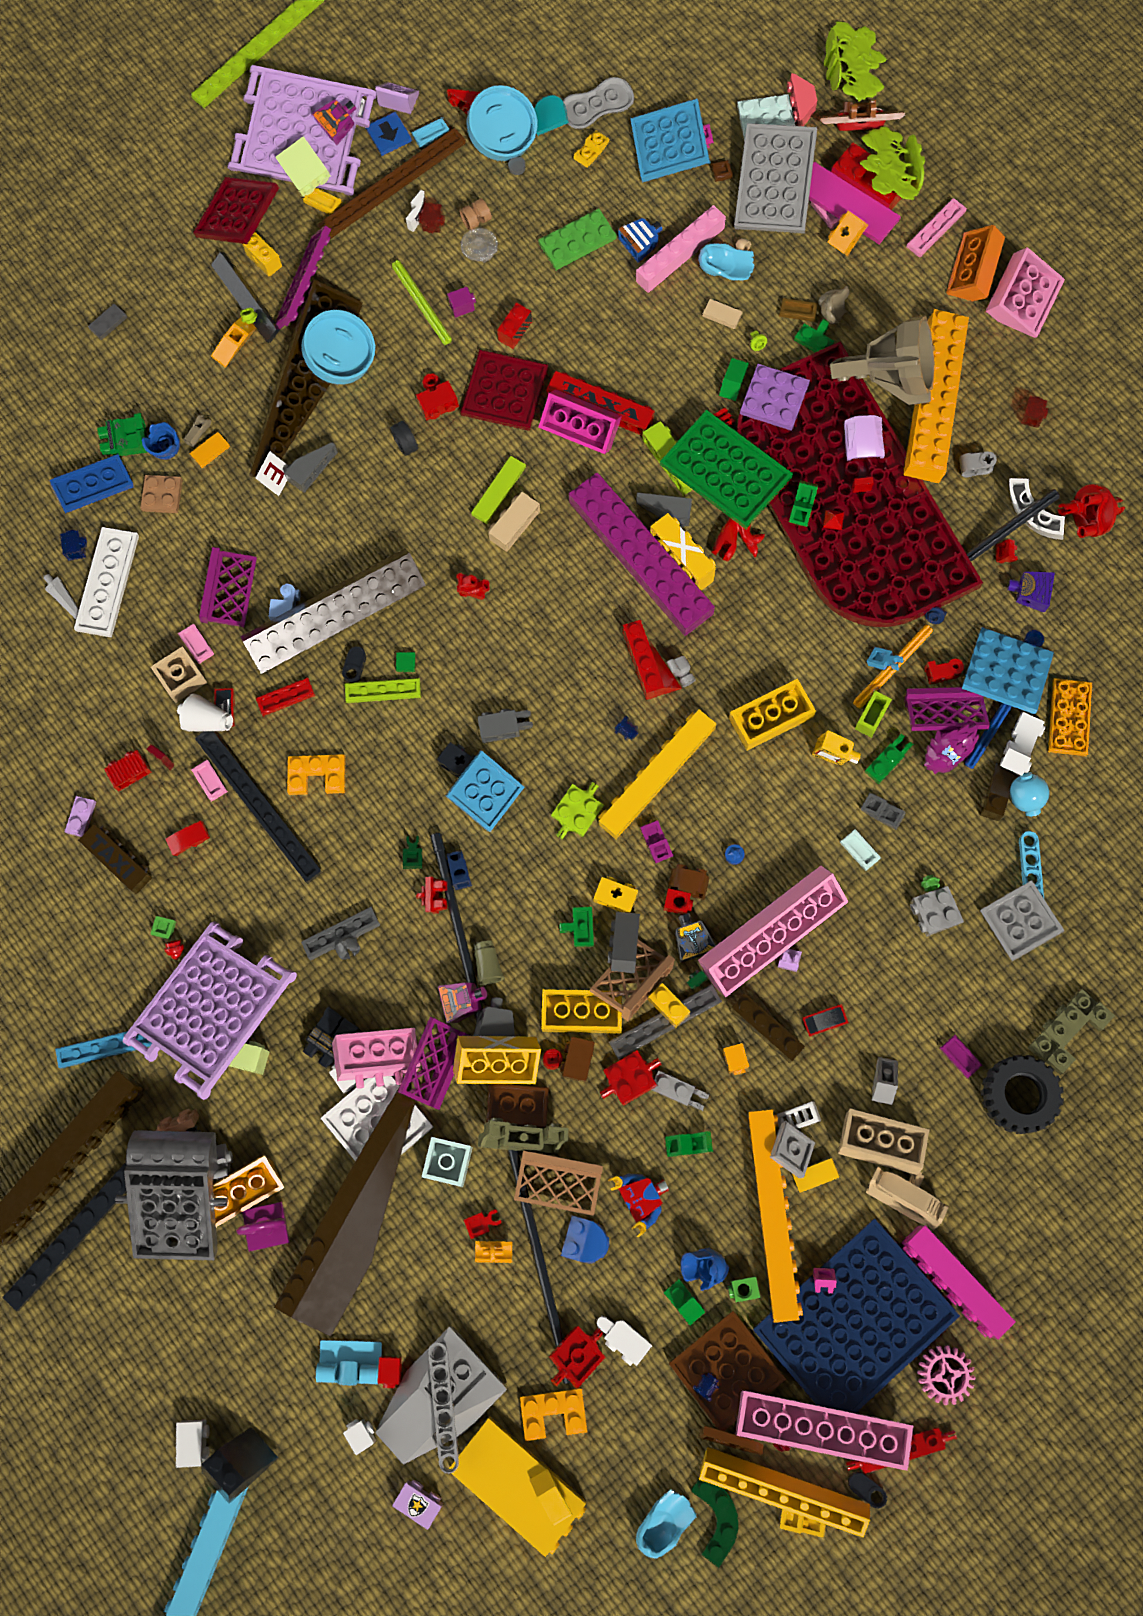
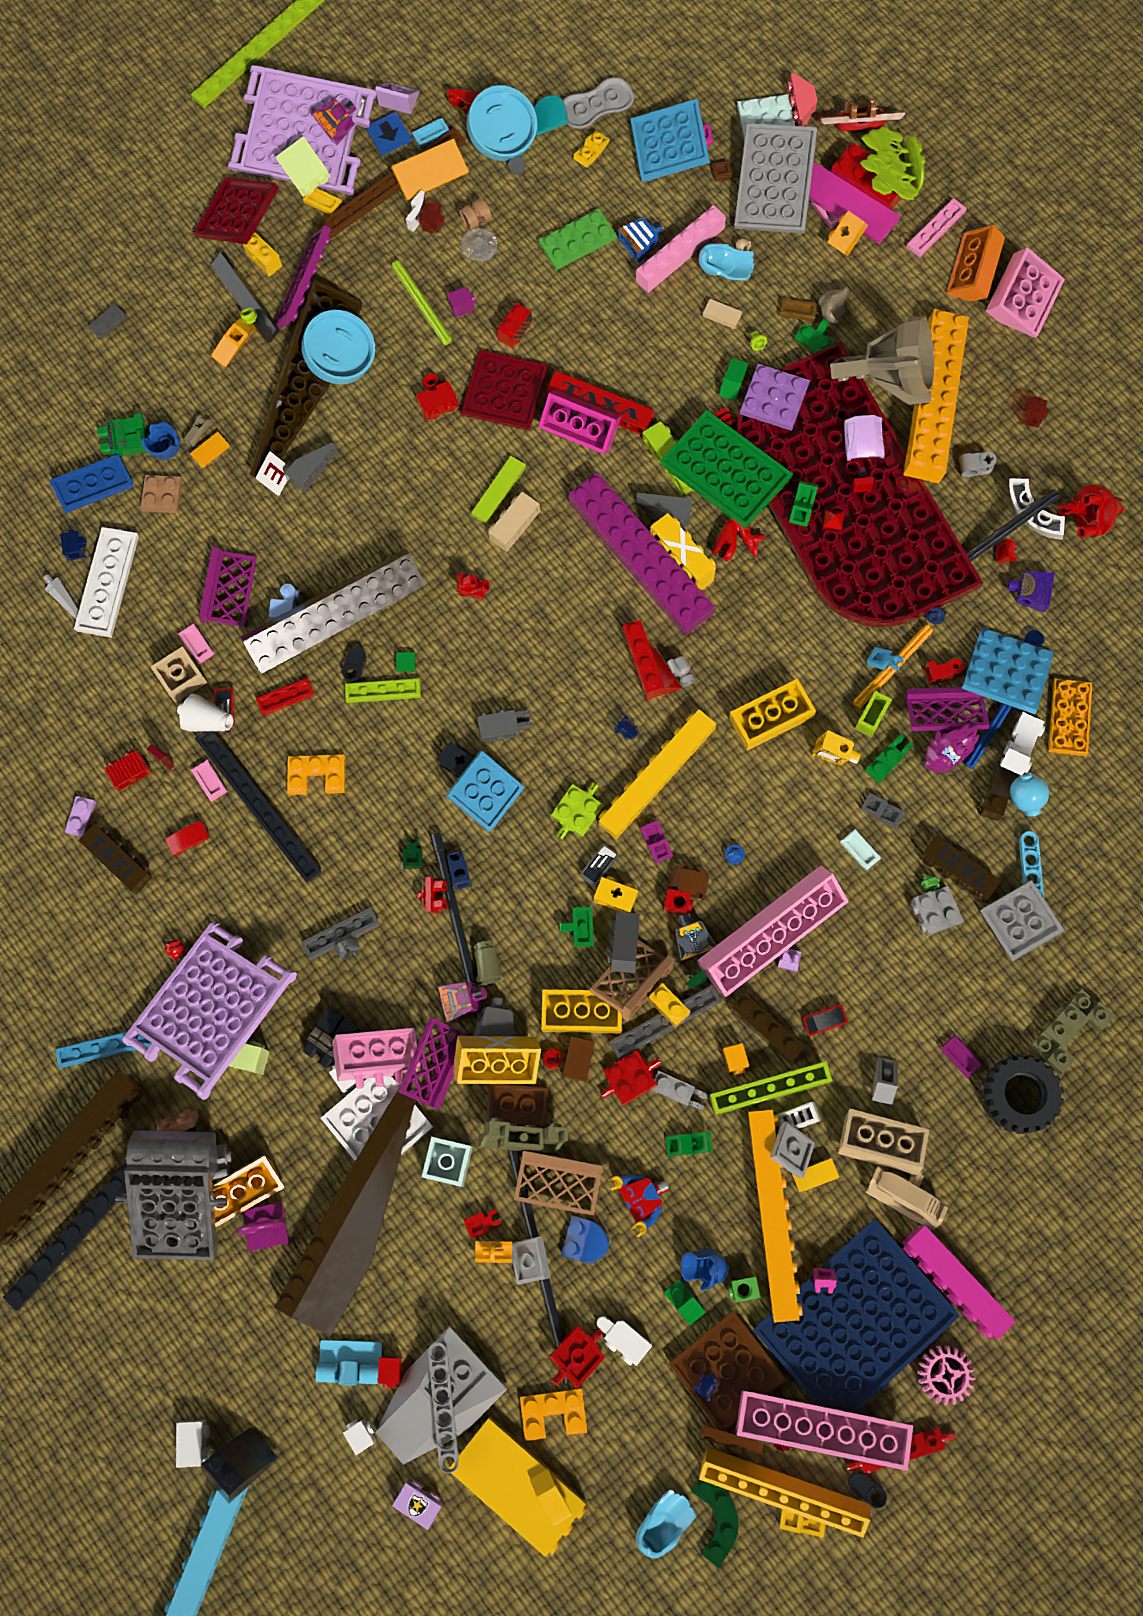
bright green plate [150,916,176,940] -> none
black tyre [390,421,418,456] -> none
lime plant [824,21,887,101] -> none
none -> light orange tile [391,139,469,201]
none -> light grey plate [512,1236,551,1285]
none -> slope [579,844,619,887]
none -> lime brick [709,1062,832,1116]
none -> dark brown brick [920,835,1001,902]

